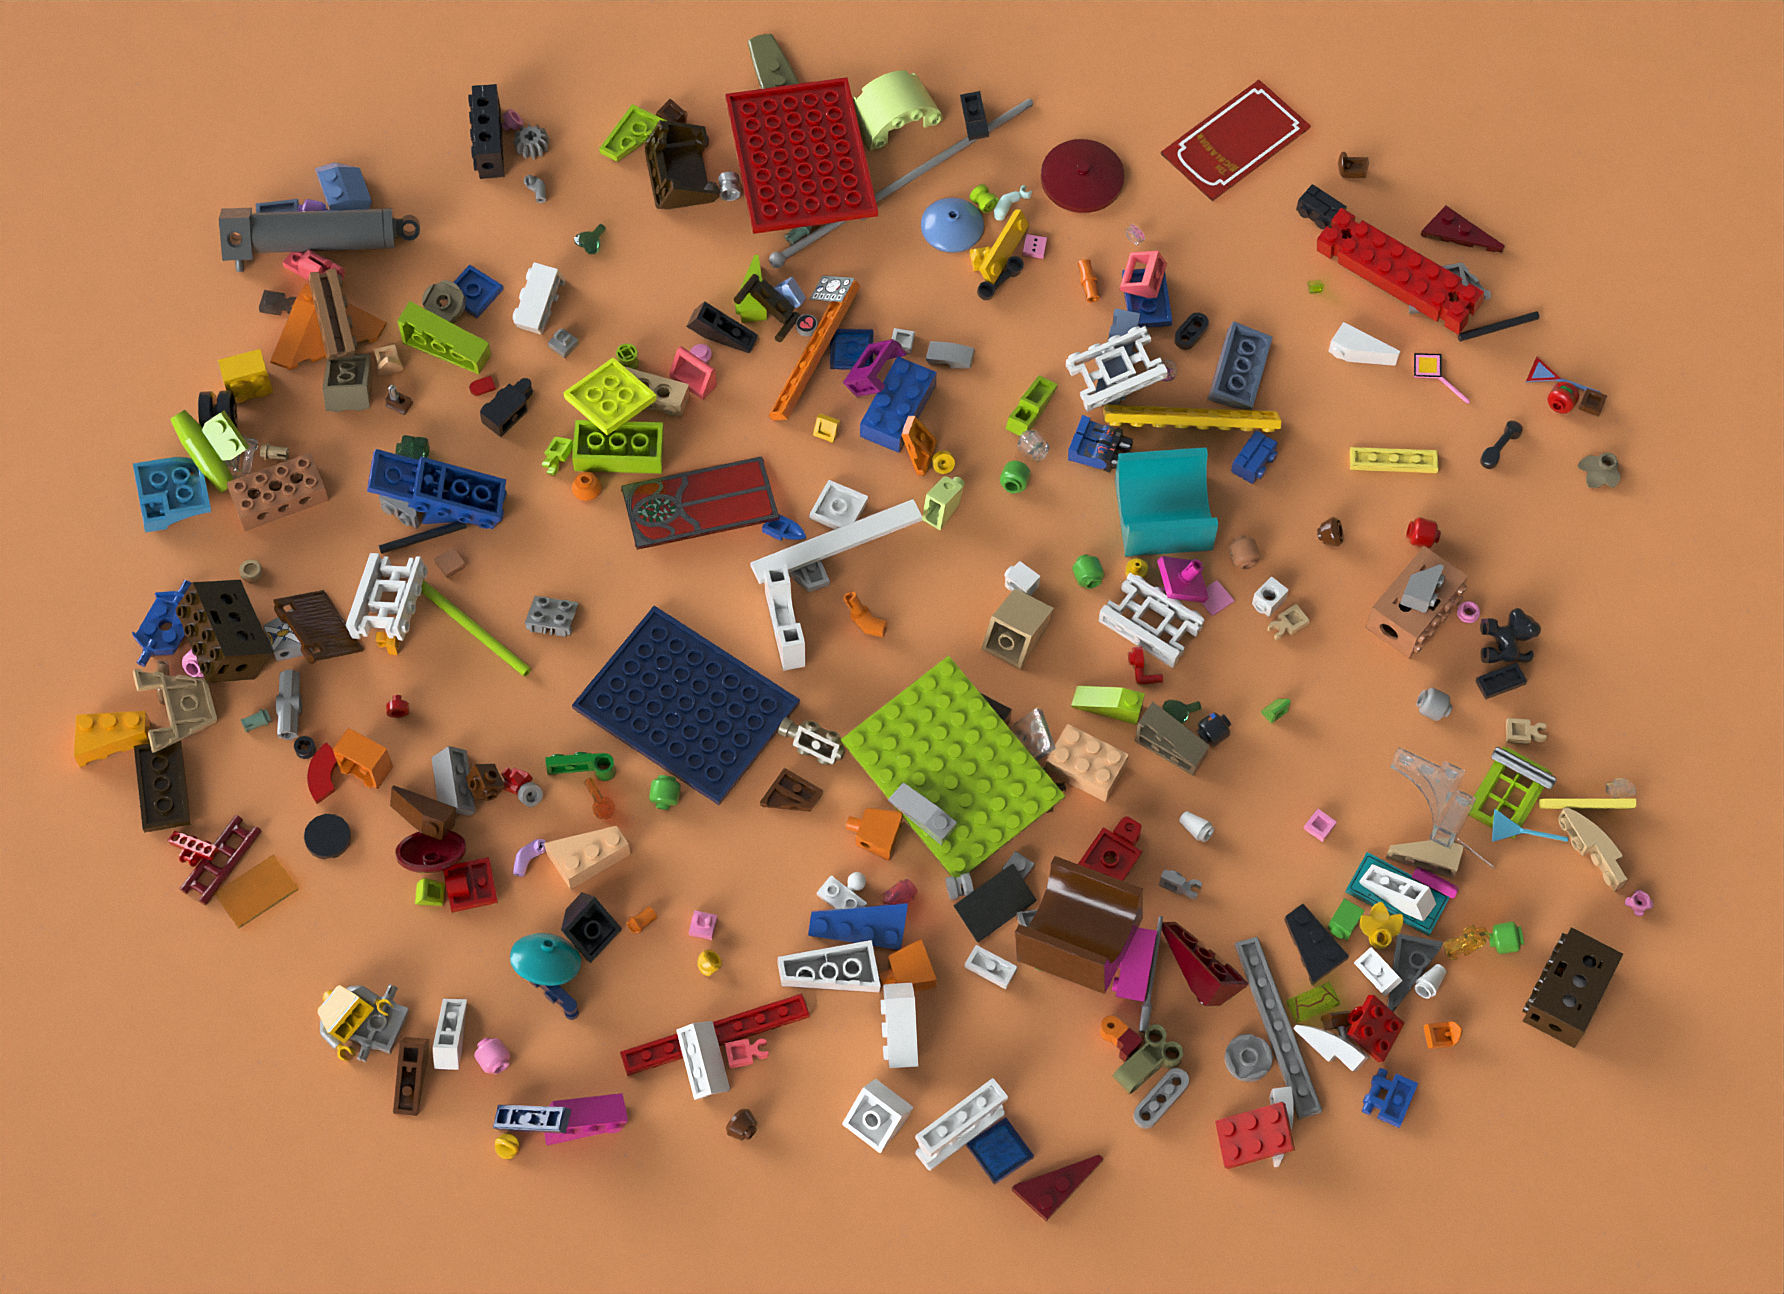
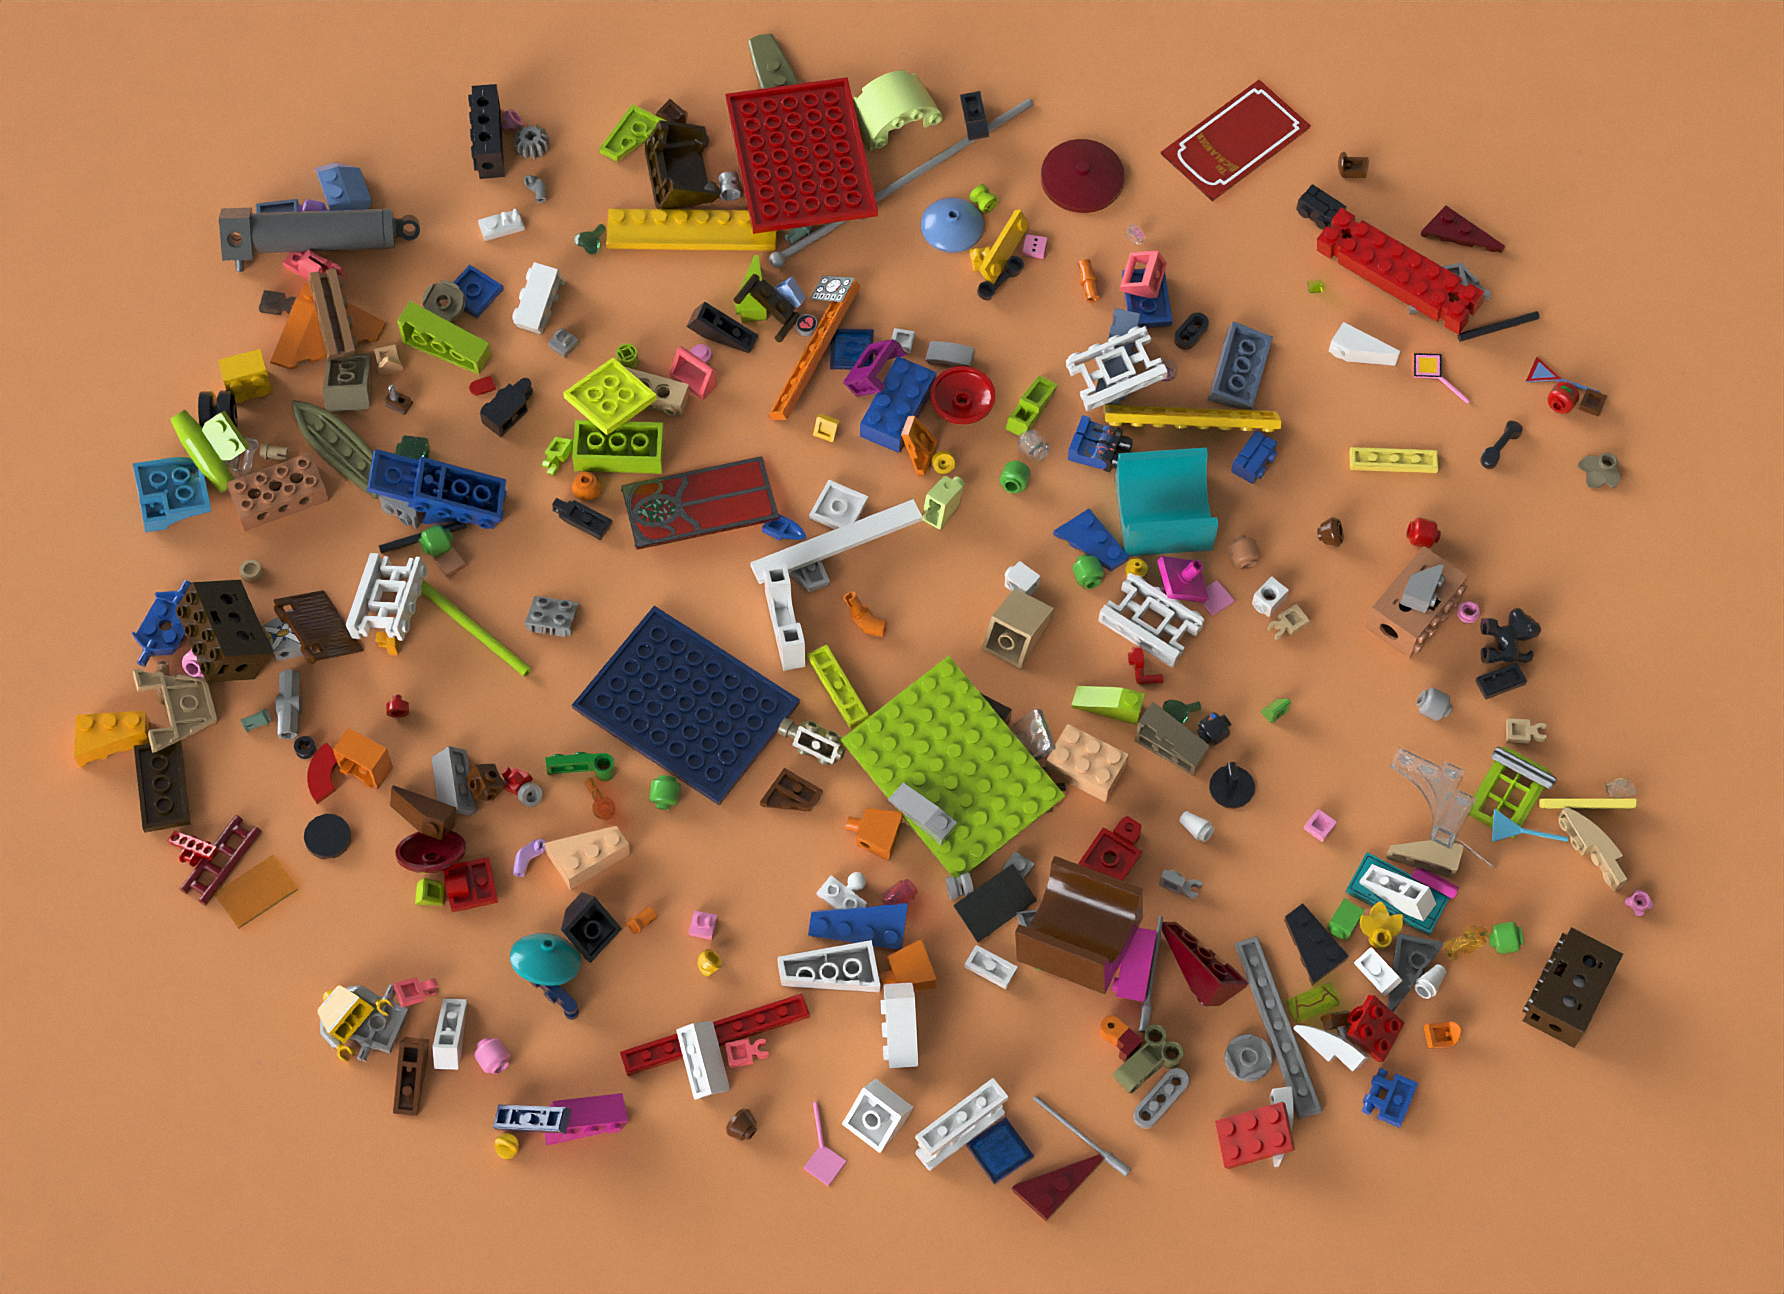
light aqua arm [994,185,1032,221] -> none
none -> olive piece [292,400,379,498]
none -> coral plate [394,977,439,1008]
none -> bright green head [419,524,454,557]
none -> white plate [478,209,525,241]
none -> black hinge [552,498,612,540]
none -> yellow plate [606,209,776,251]
none -> bright pink piece [803,1102,847,1186]
none -> neon yellow plate [807,644,870,729]
none -> red dish [930,366,995,425]
none -> light grey piece [1033,1096,1131,1177]
none -> blue wing [1053,509,1129,572]
none -> black shield [1209,762,1255,809]

